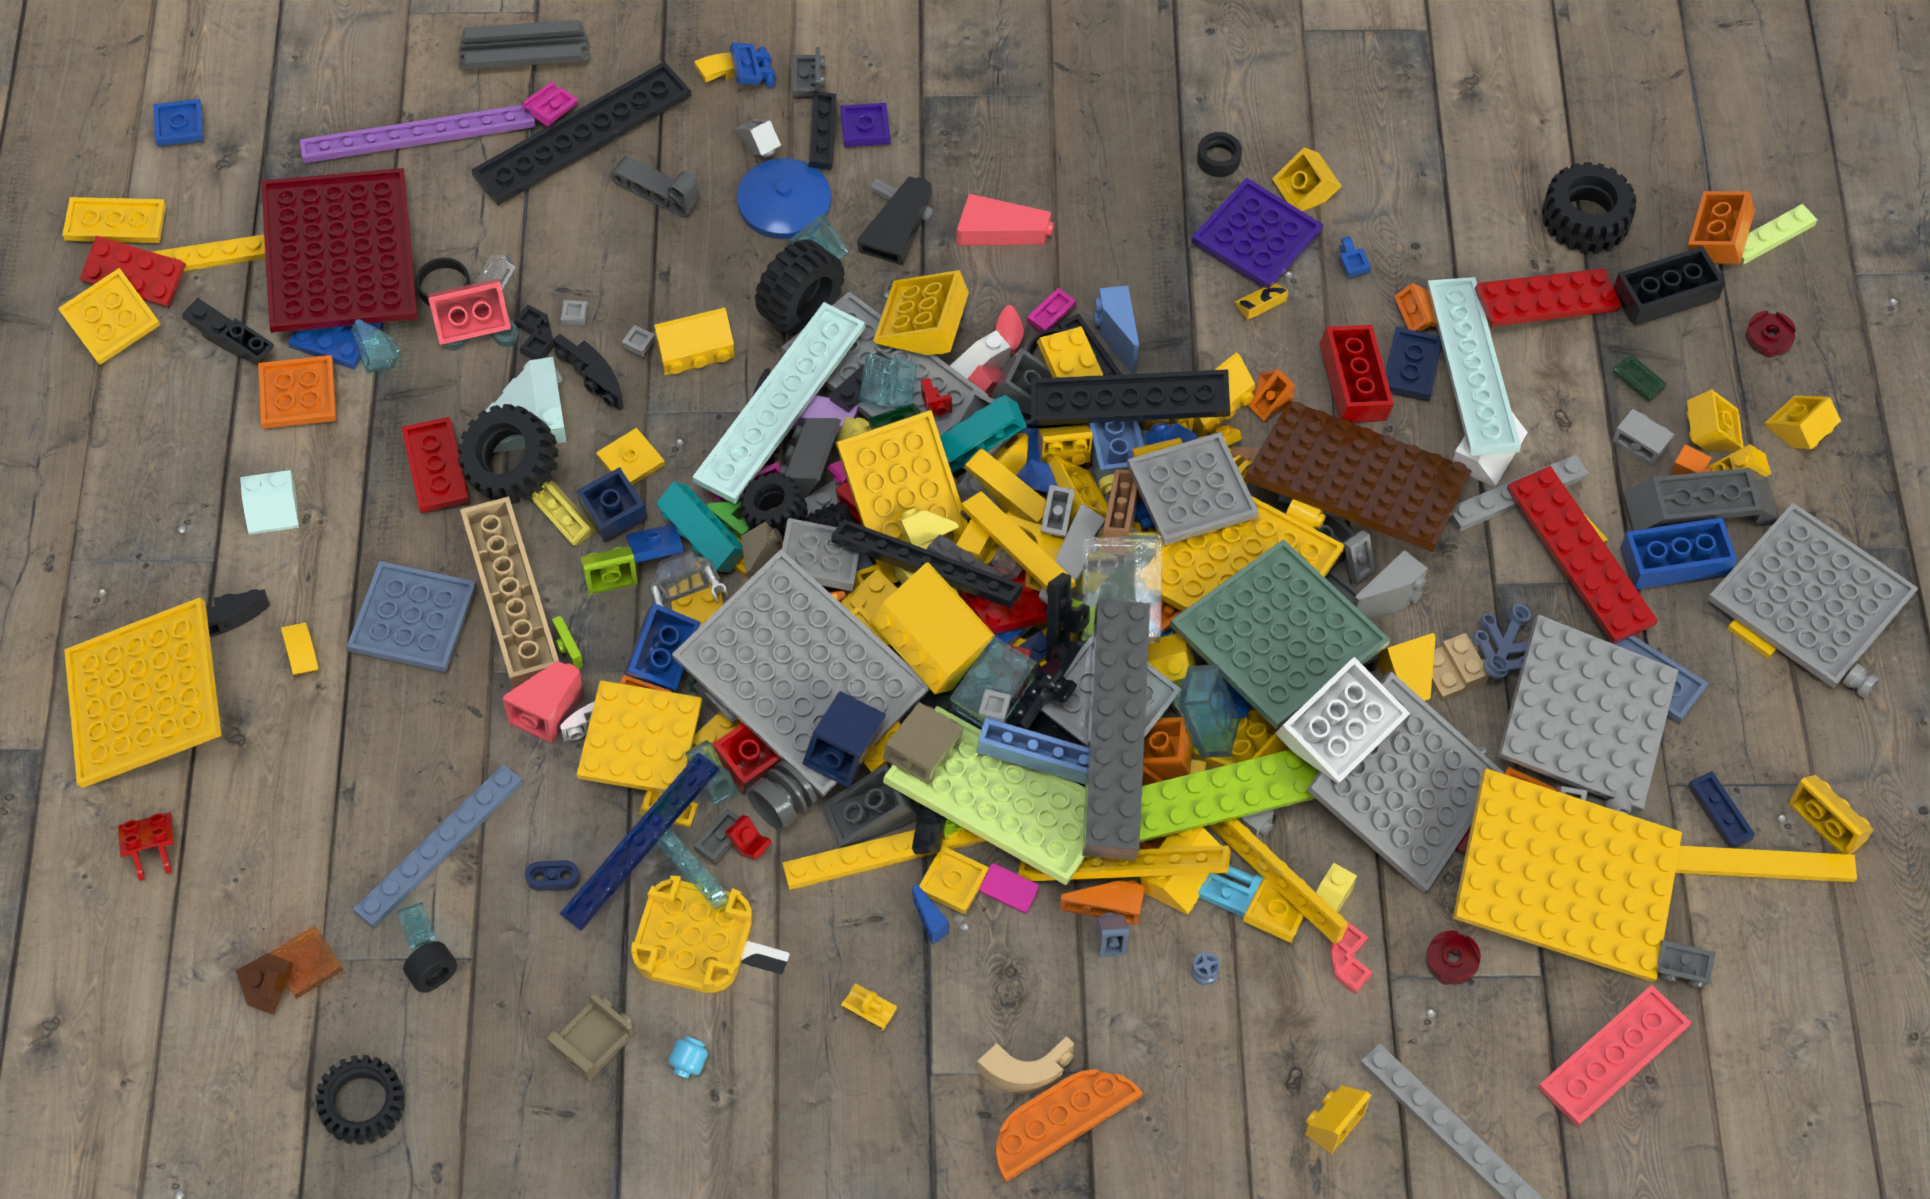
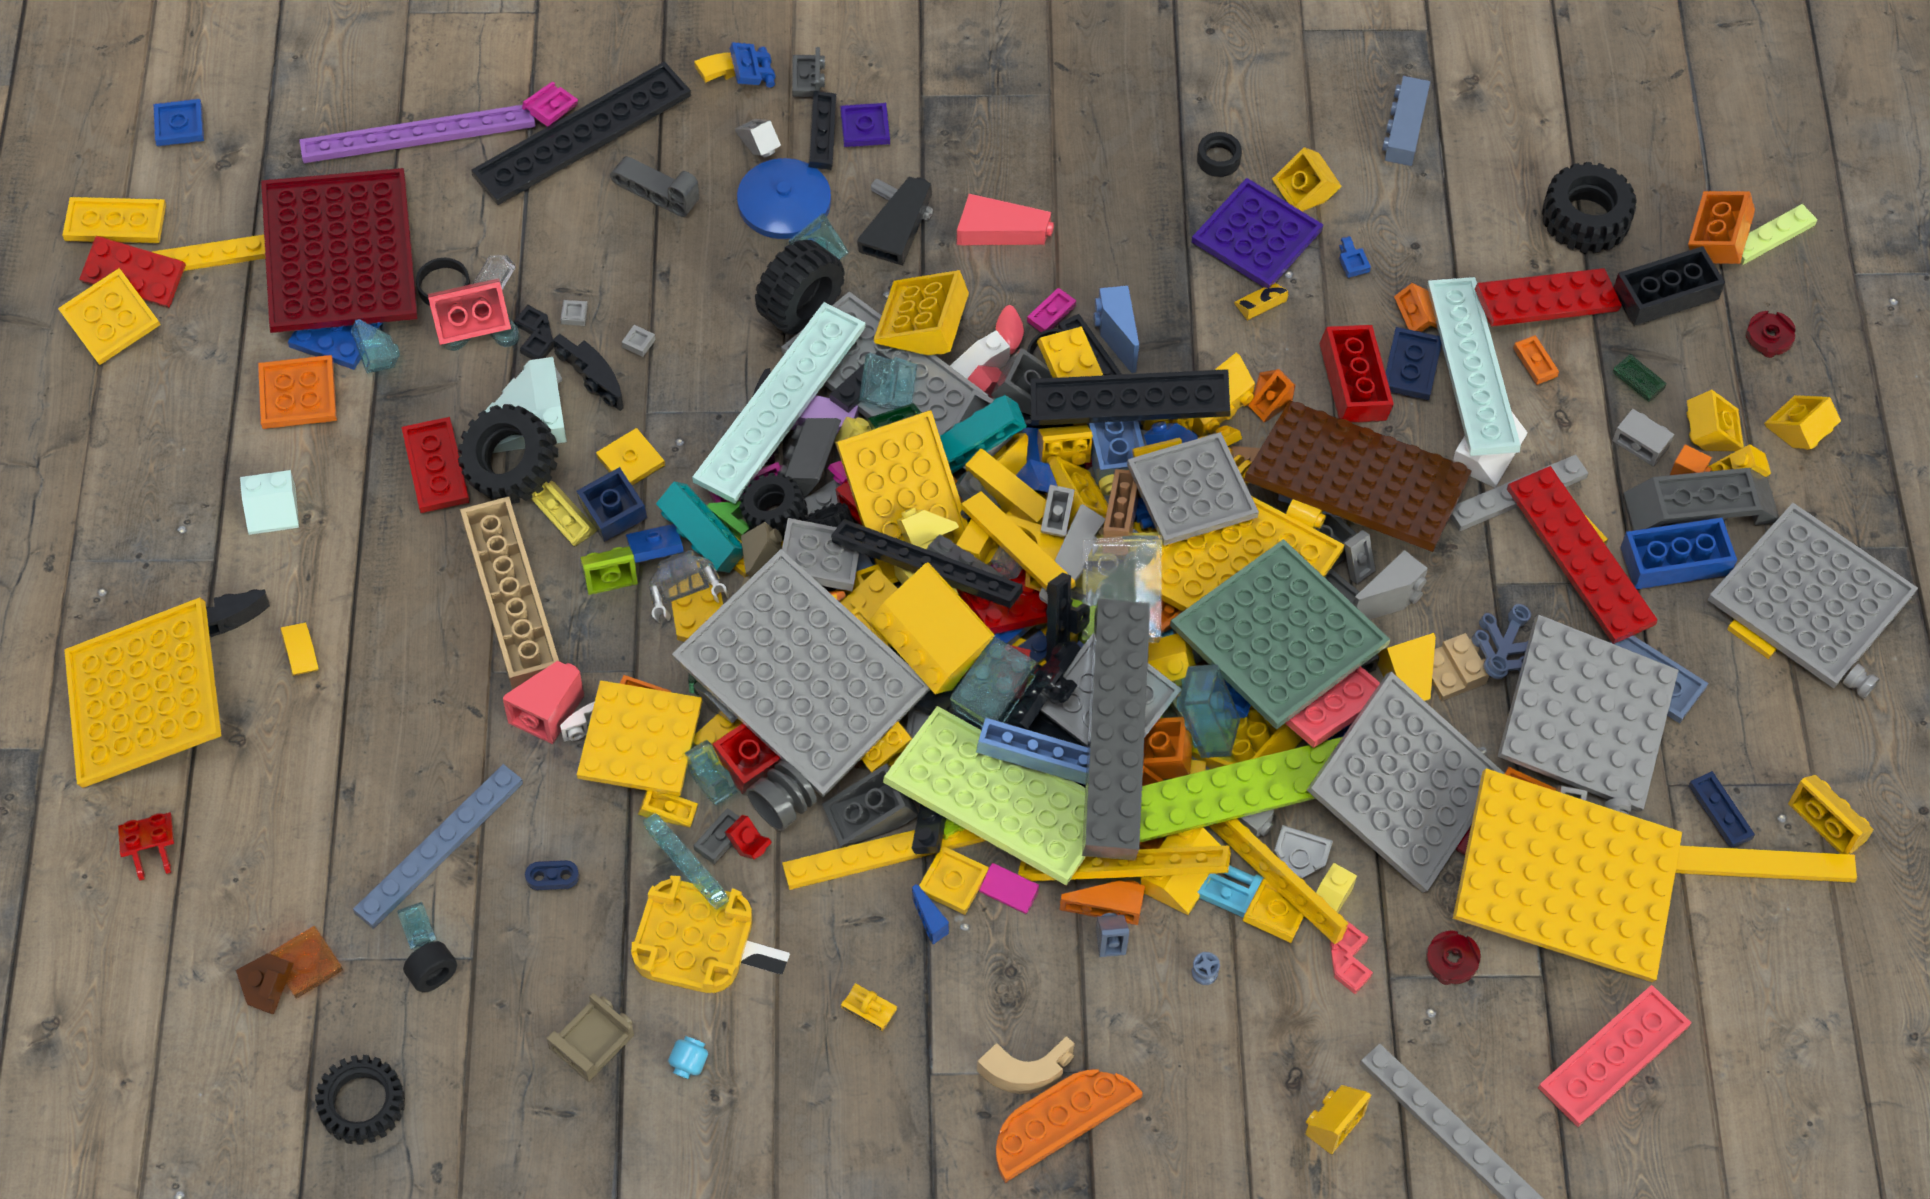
black slope [182,298,274,363] -> none
sand blue plate [347,561,477,673] -> none
dark grey piece [459,20,591,69] -> none
lime plate [552,616,583,670] -> none
clear blue tile [559,752,720,931] -> none
blue slope [623,603,701,692] -> none
yellow slope [654,308,735,375] -> none
dark blue slope [802,691,886,788] -> none
dark tan panel [883,702,964,785] -> none
red bracket [921,378,952,417] -> none
light grey plate [979,689,1011,723] -> none
white slope [1275,657,1410,784] -> none
dark grey bracket [1656,940,1716,988] -> none
none -> light grey plate [1274,825,1333,879]
none -> sand blue brick [1382,76,1430,166]
none -> orange plate [1513,335,1559,385]

